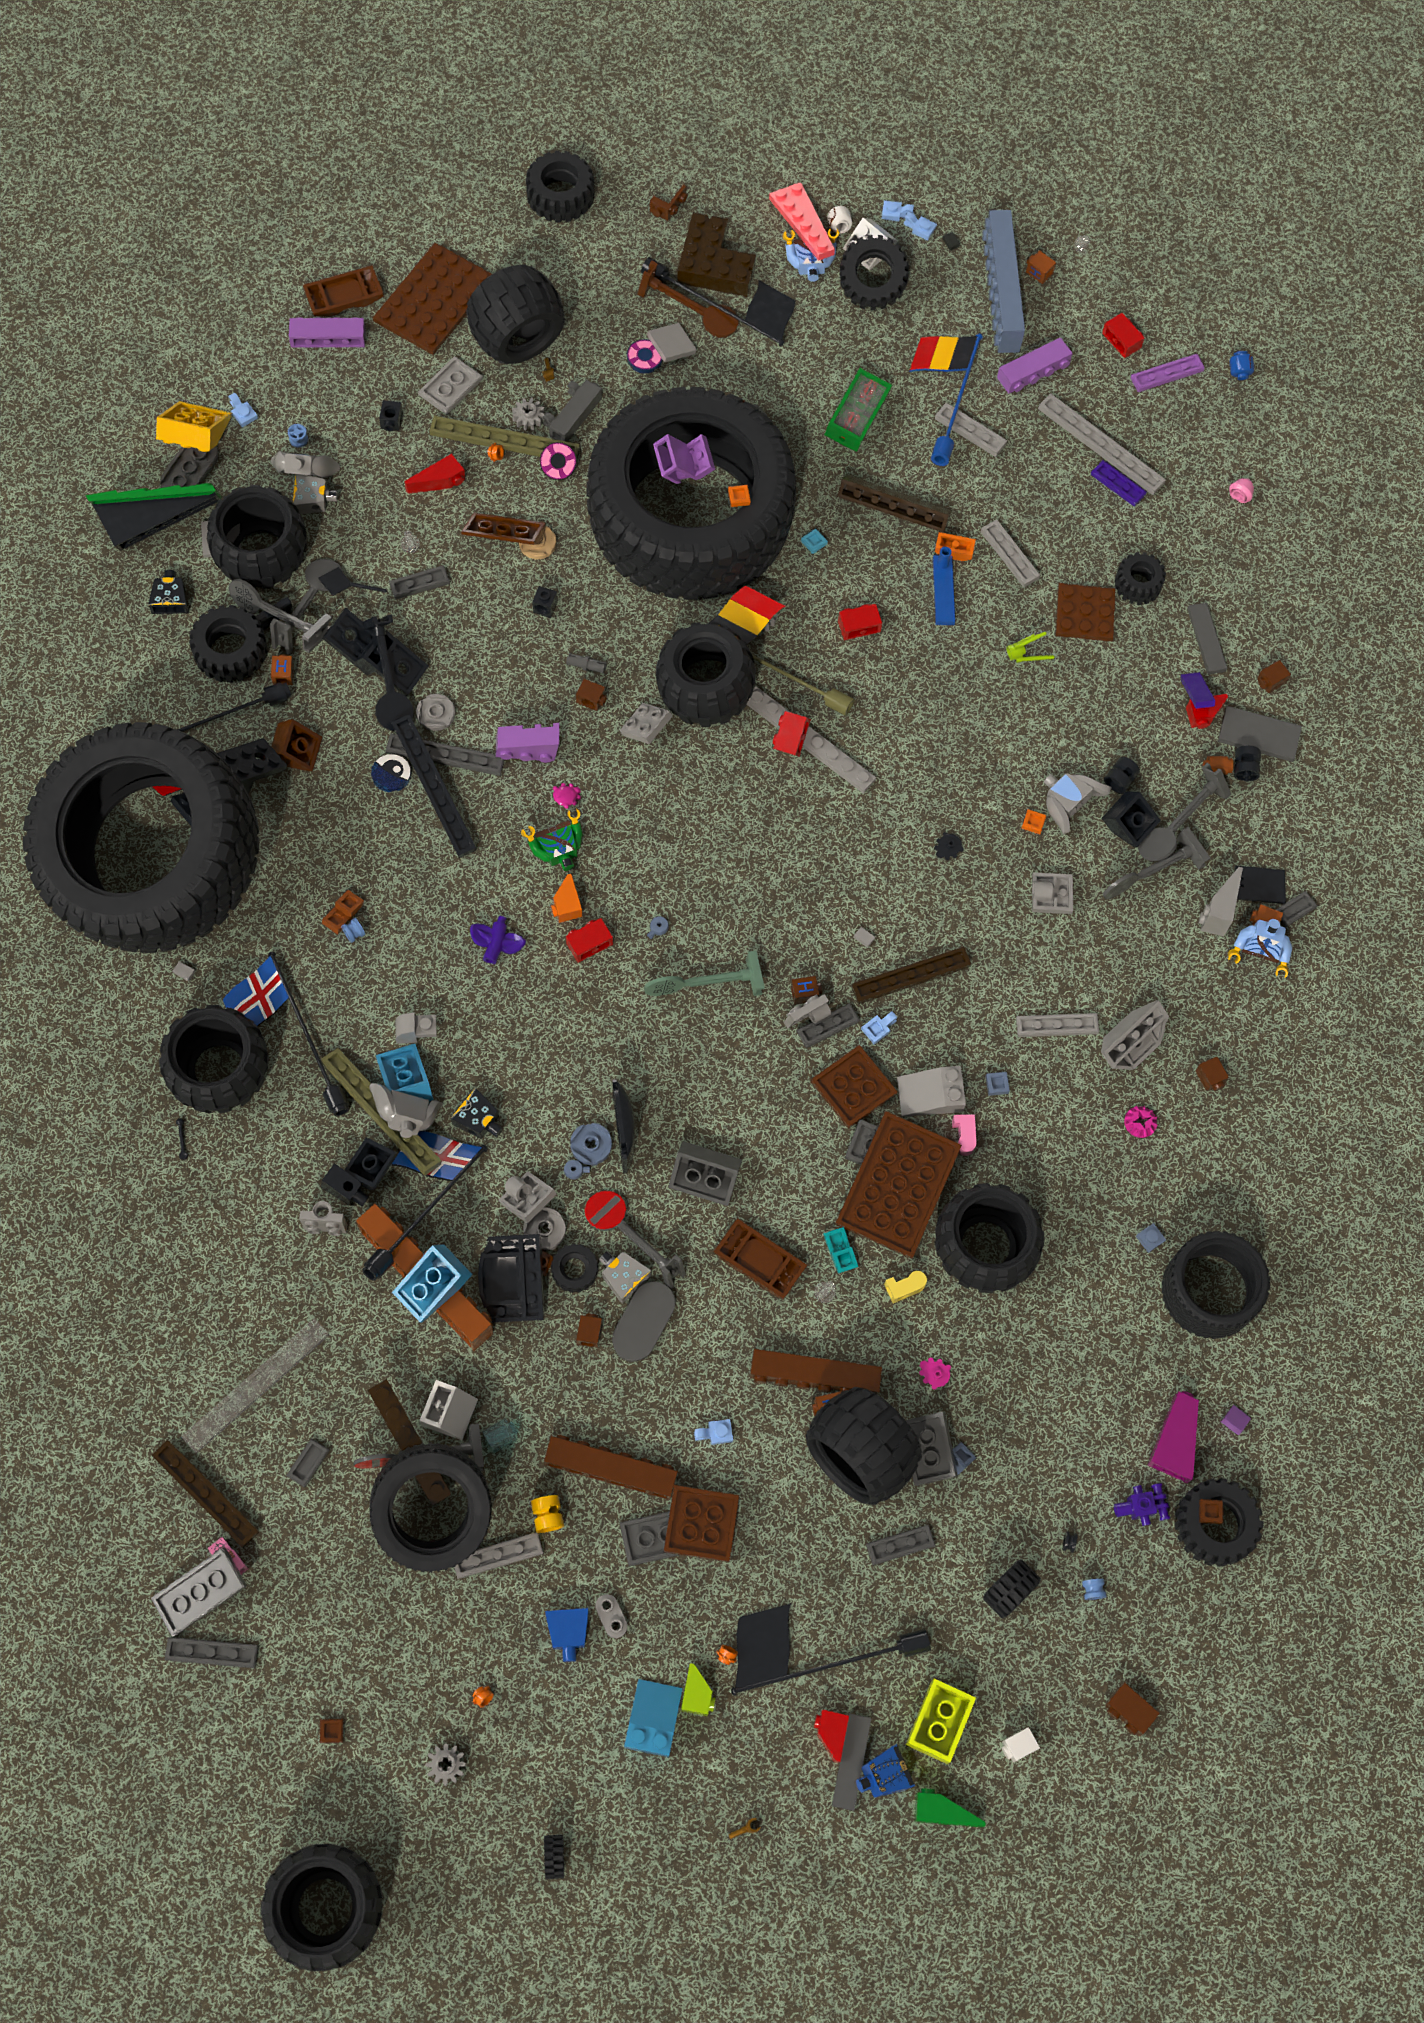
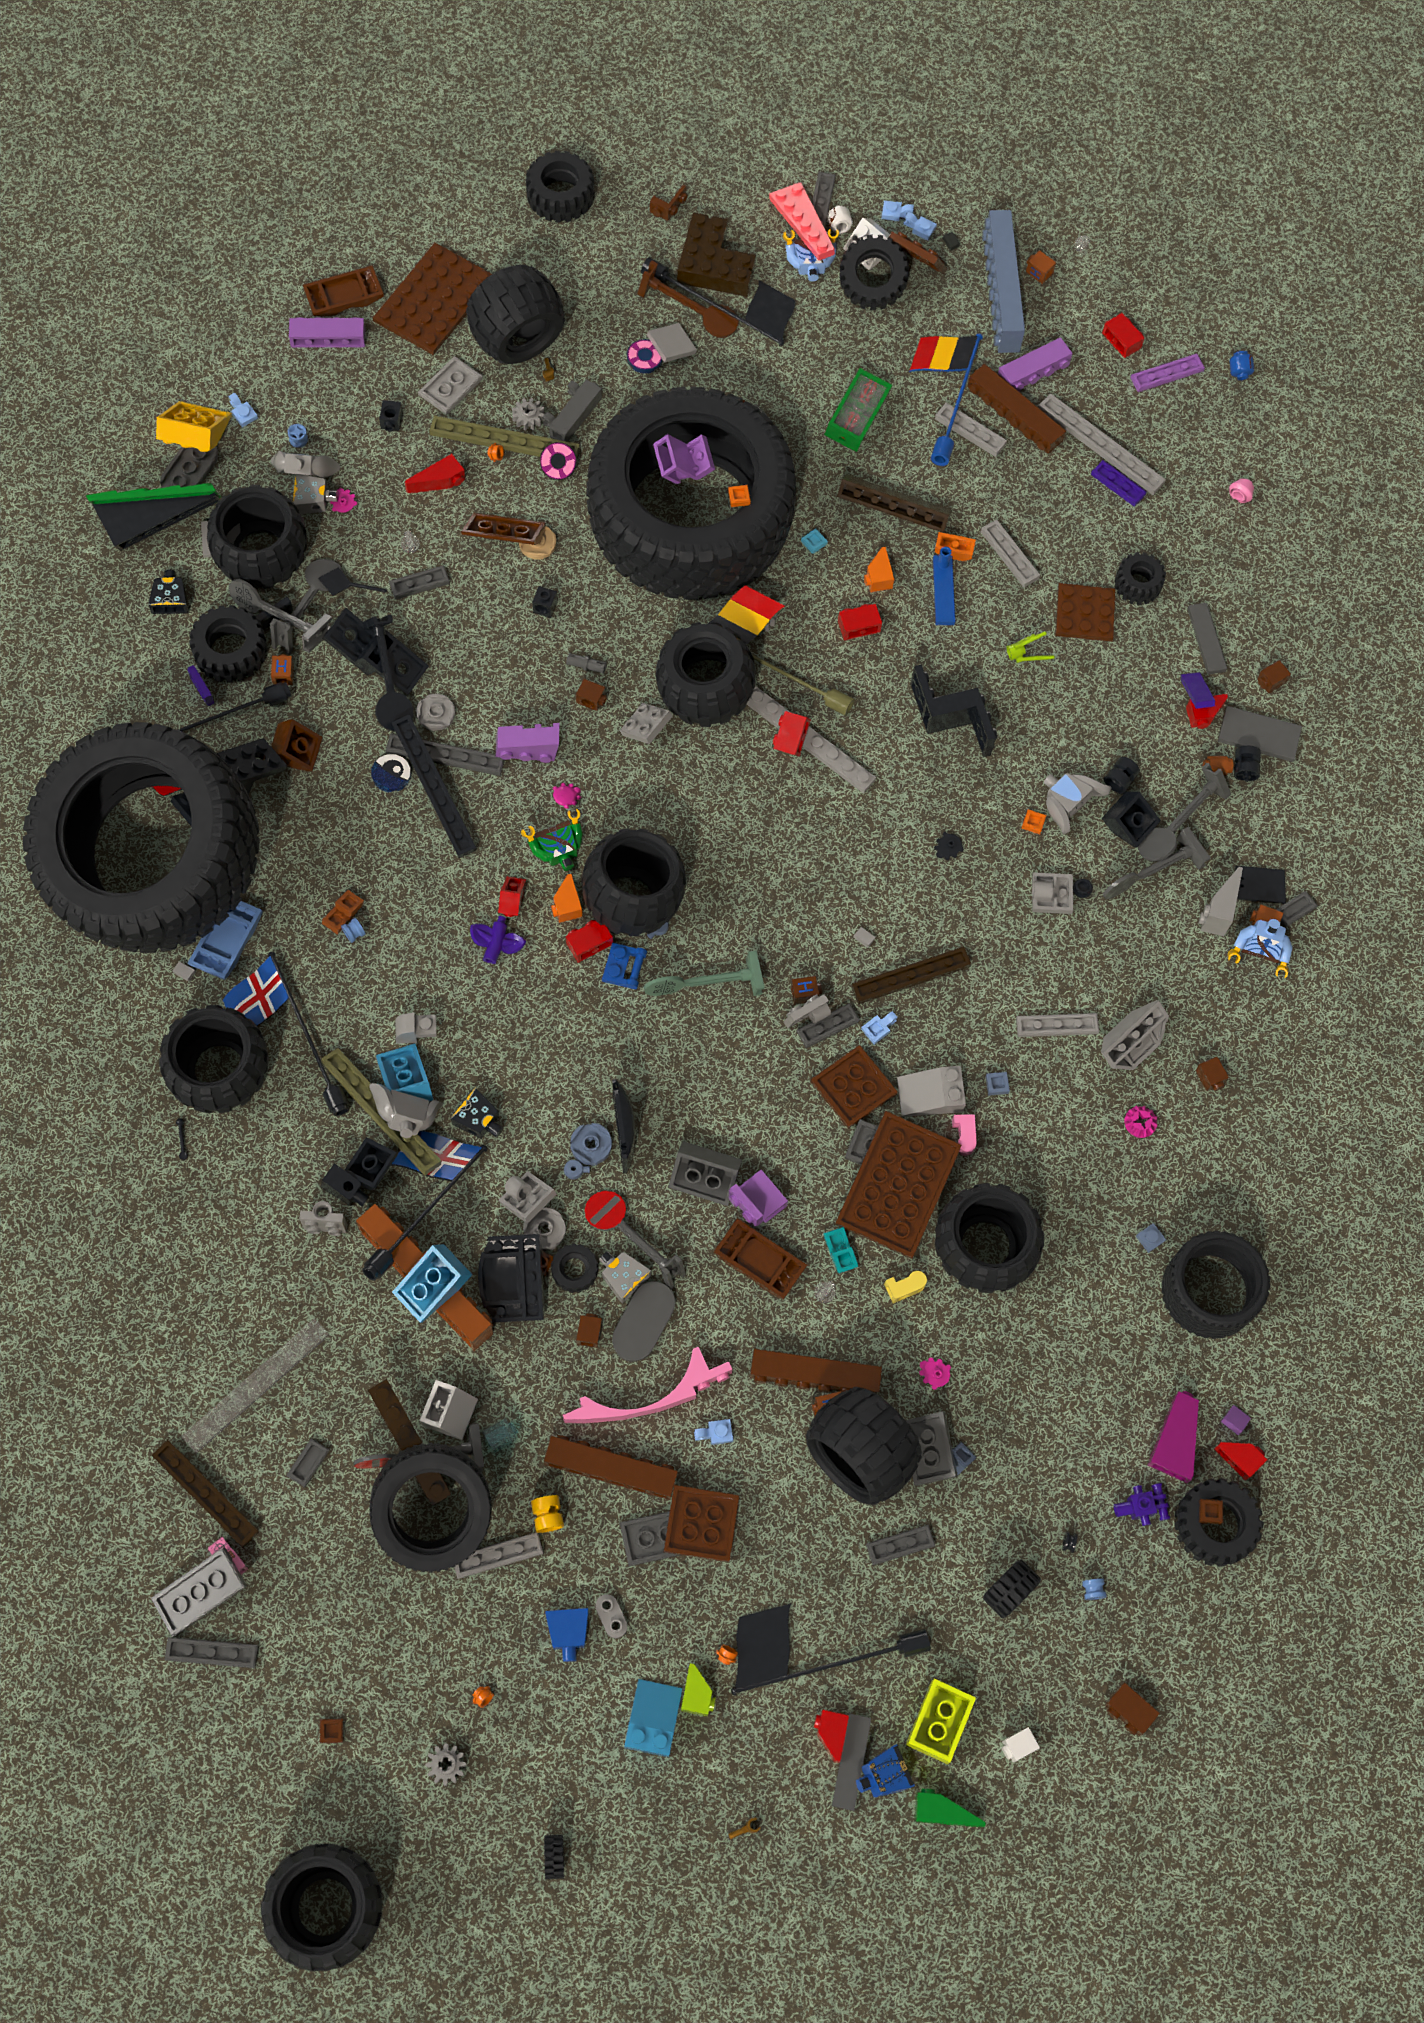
none -> dark purple tile [187,665,214,706]
none -> medium blue slope [188,901,263,980]
none -> dark pink piece [330,488,357,513]
none -> red slope [498,876,527,917]
none -> bright pink slope [563,1347,732,1423]
none -> black tyre [581,828,686,936]
none -> blue plate [602,943,647,989]
none -> medium lavender piece [729,1170,788,1226]
none -> dark grey tile [812,171,836,229]
none -> orange slope [864,547,894,592]
none -> reddish brown plate [889,232,948,275]
none -> black bracket [910,664,997,757]
none -> reddish brown brick [967,364,1066,454]
none -> black plate [1073,879,1093,898]
none -> red slope [1214,1442,1268,1481]

